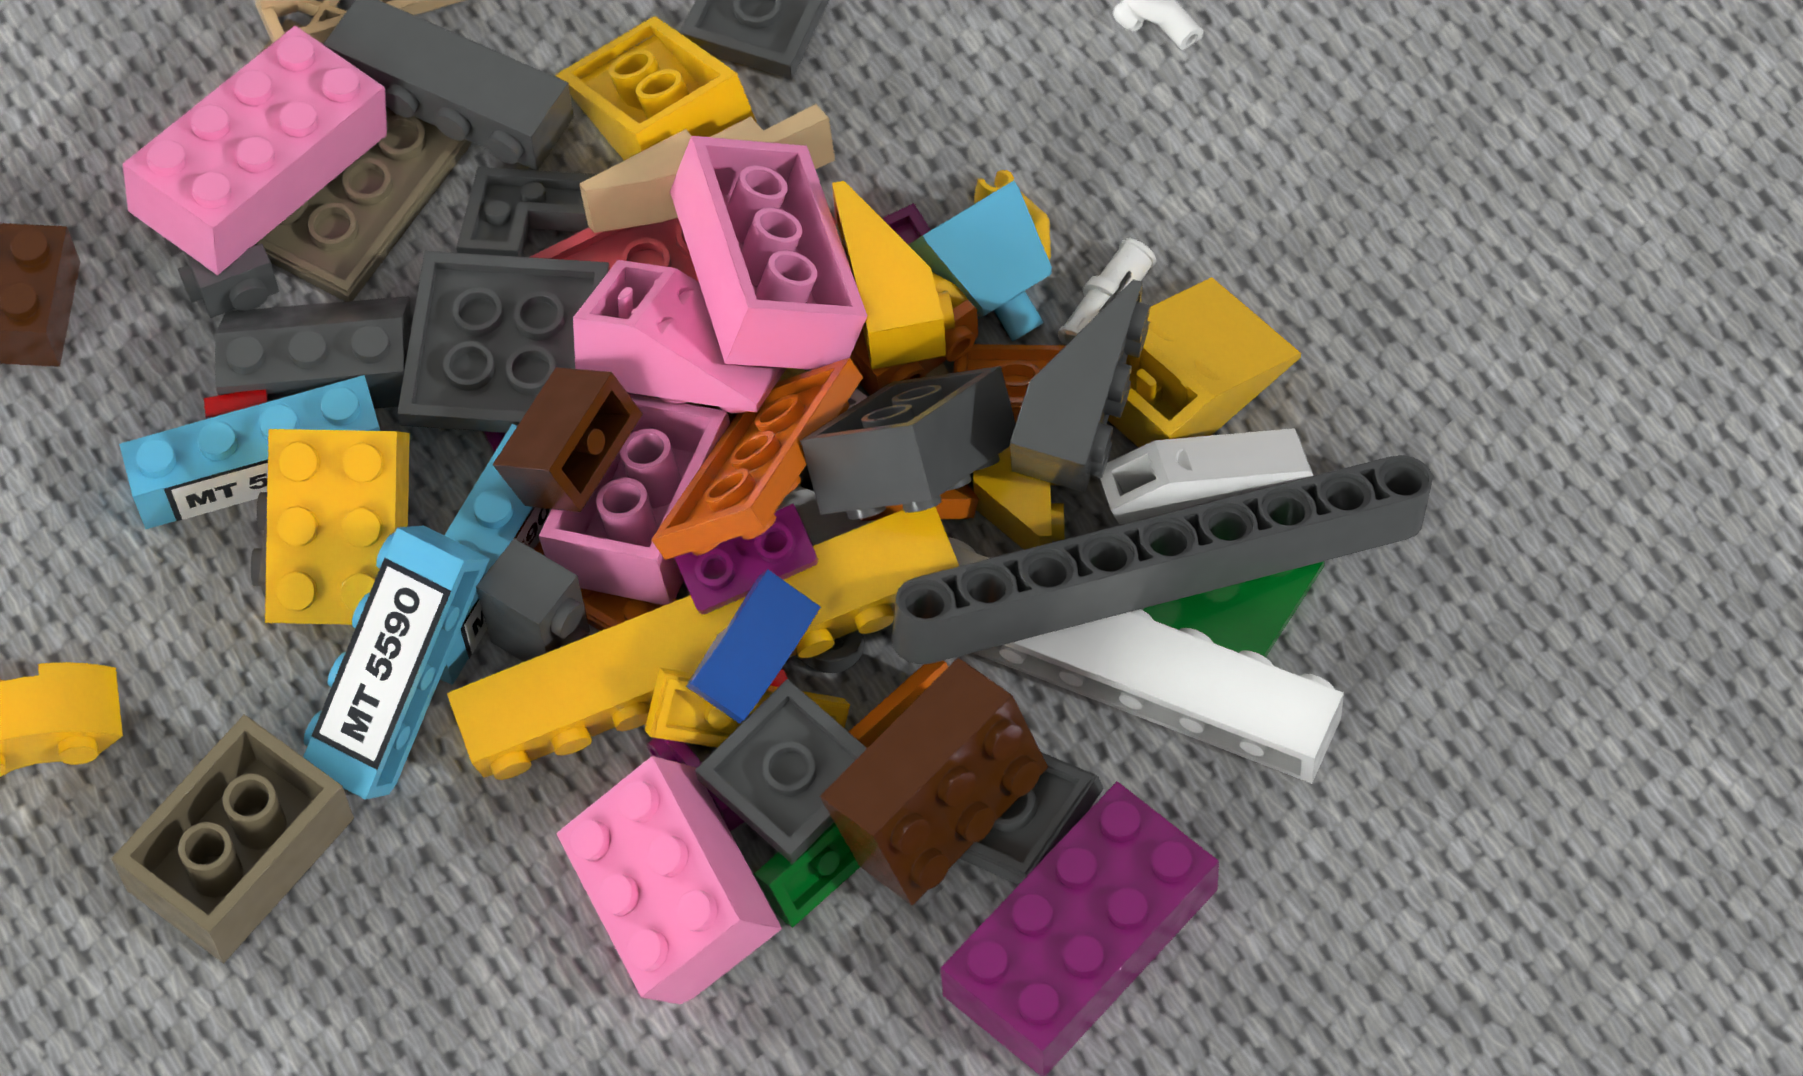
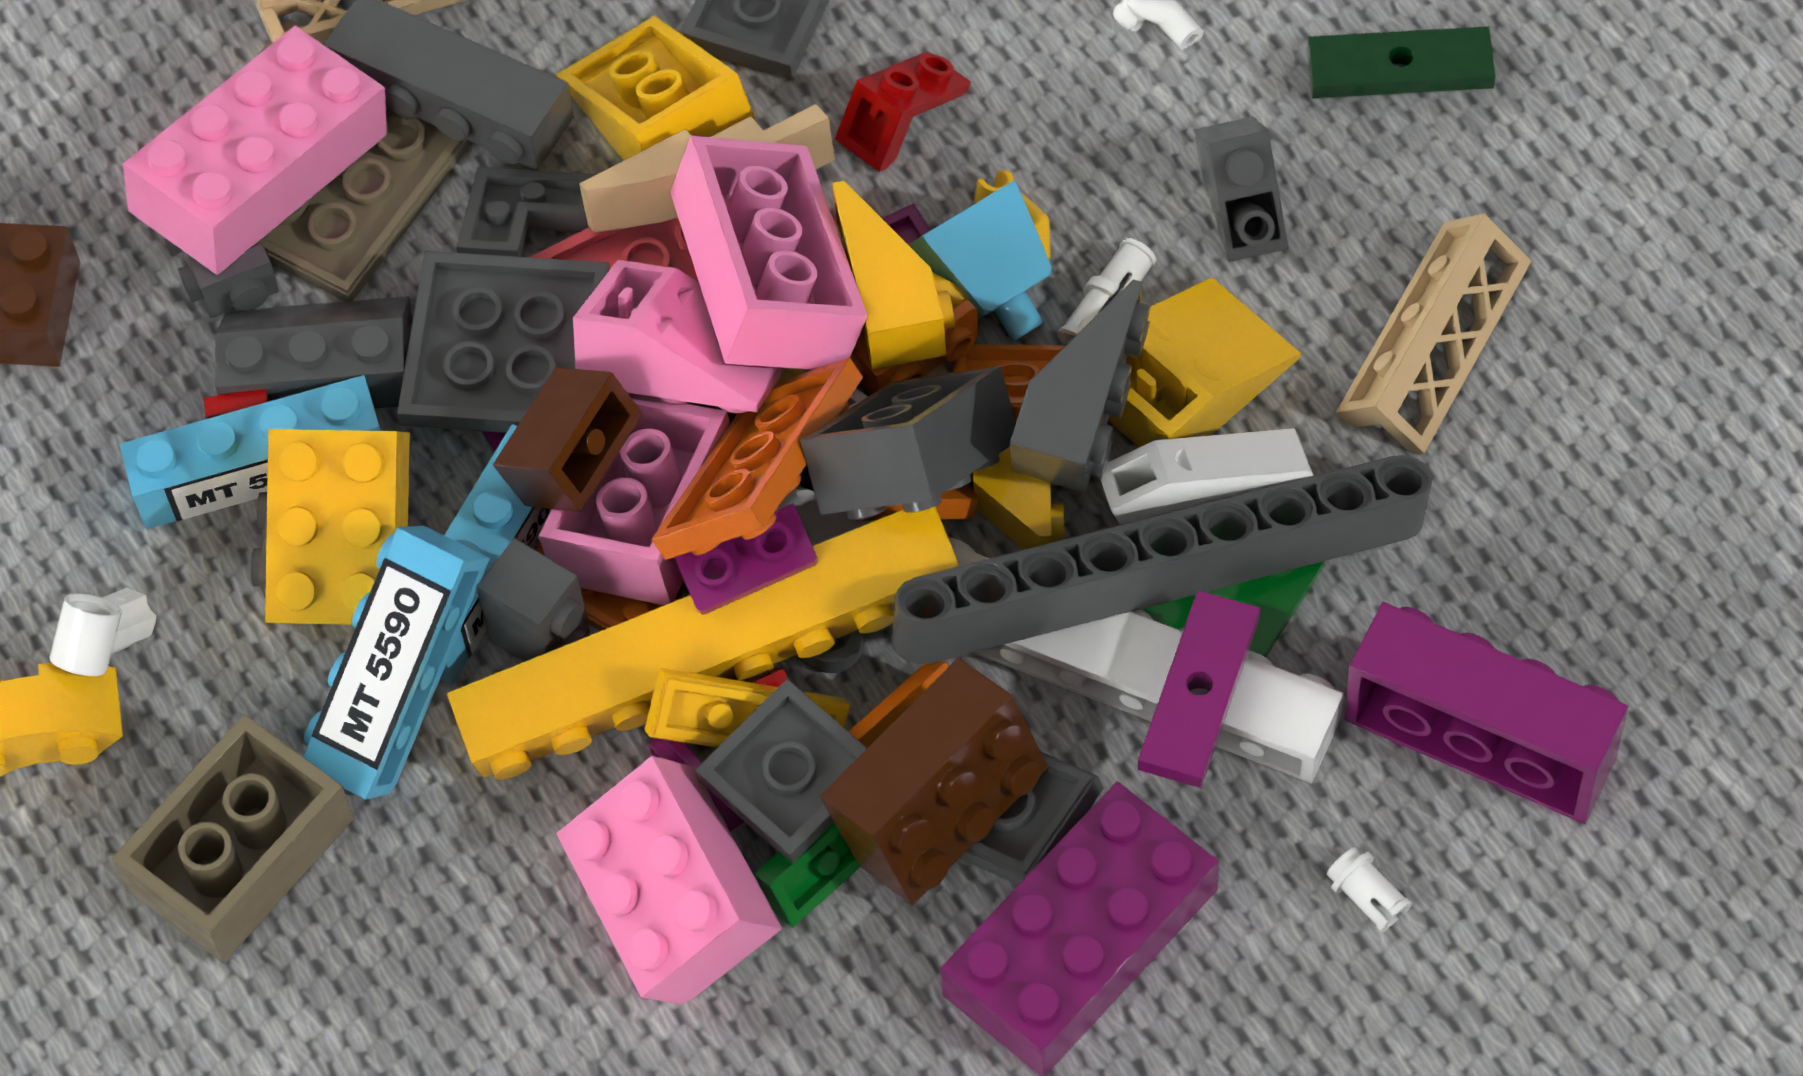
blue slope [686,569,821,724] -> none
none -> white piece [49,588,157,676]
none -> red bracket [834,52,971,172]
none -> magenta tile [1138,590,1261,788]
none -> dark grey slope [1194,116,1289,262]
none -> dark green tile [1307,26,1495,99]
none -> white pin [1327,847,1412,933]
none -> tan fence [1336,213,1532,454]
none -> magenta brick [1344,601,1629,824]

